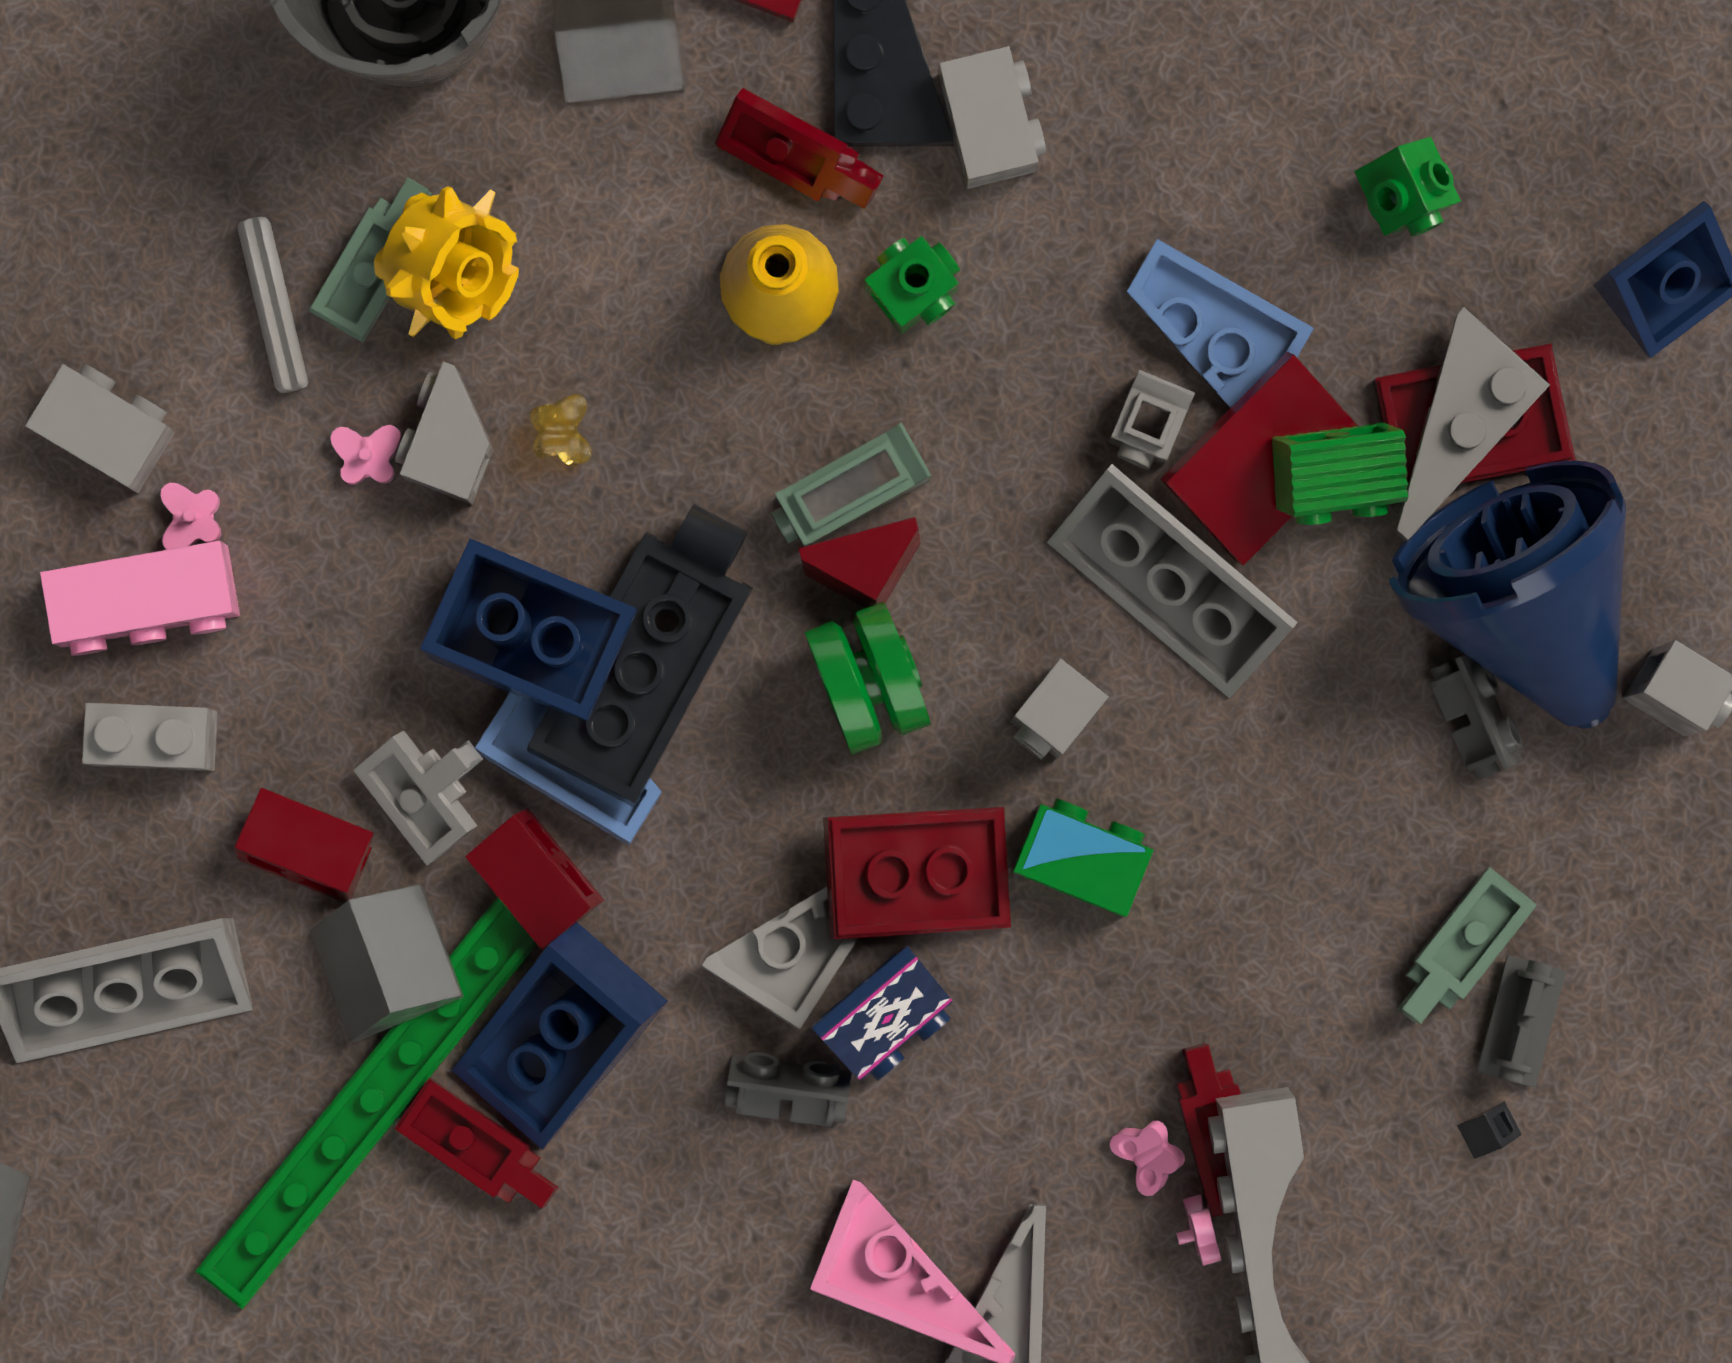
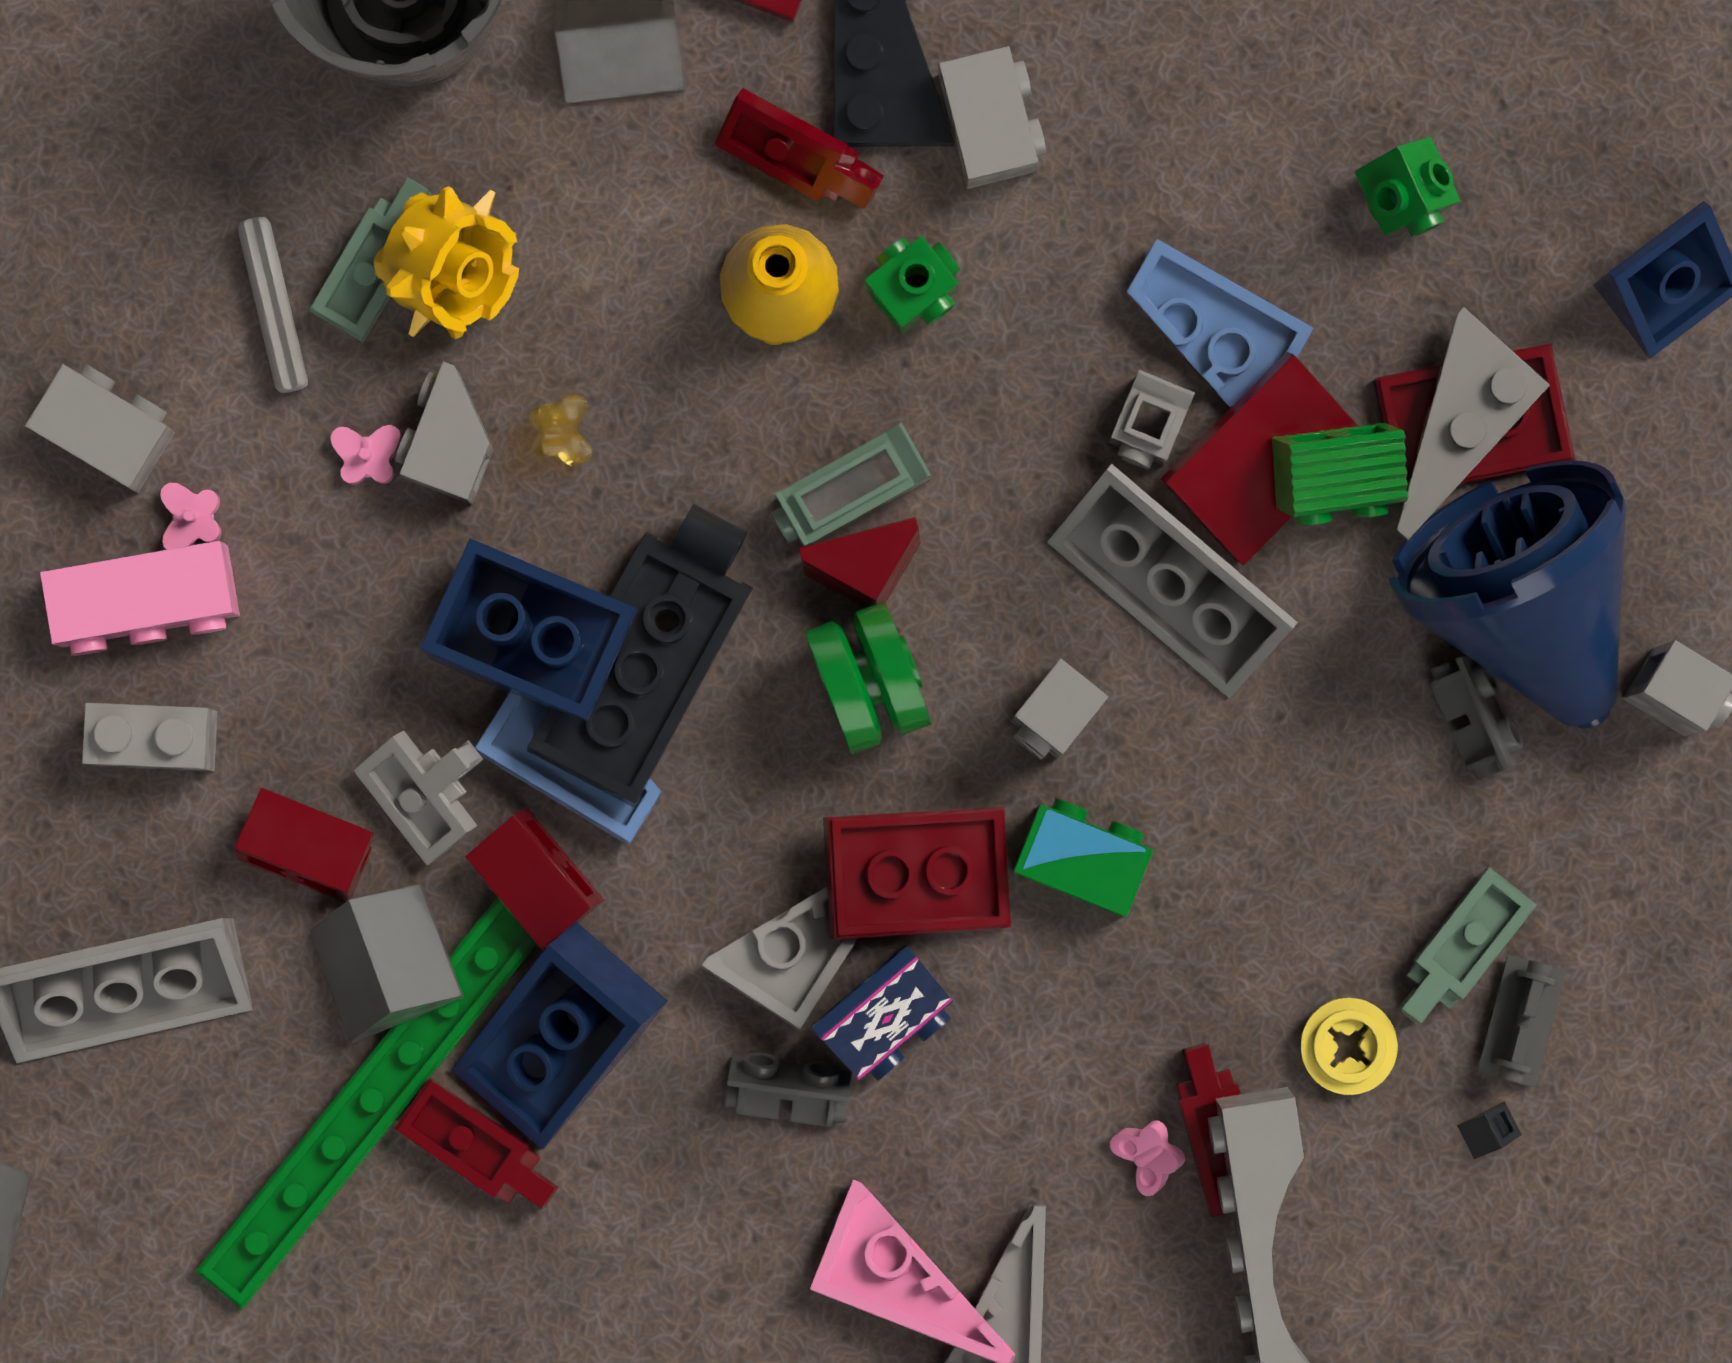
bright pink piece [1176,1194,1221,1266] -> none
none -> light yellow gear [1300,998,1398,1095]

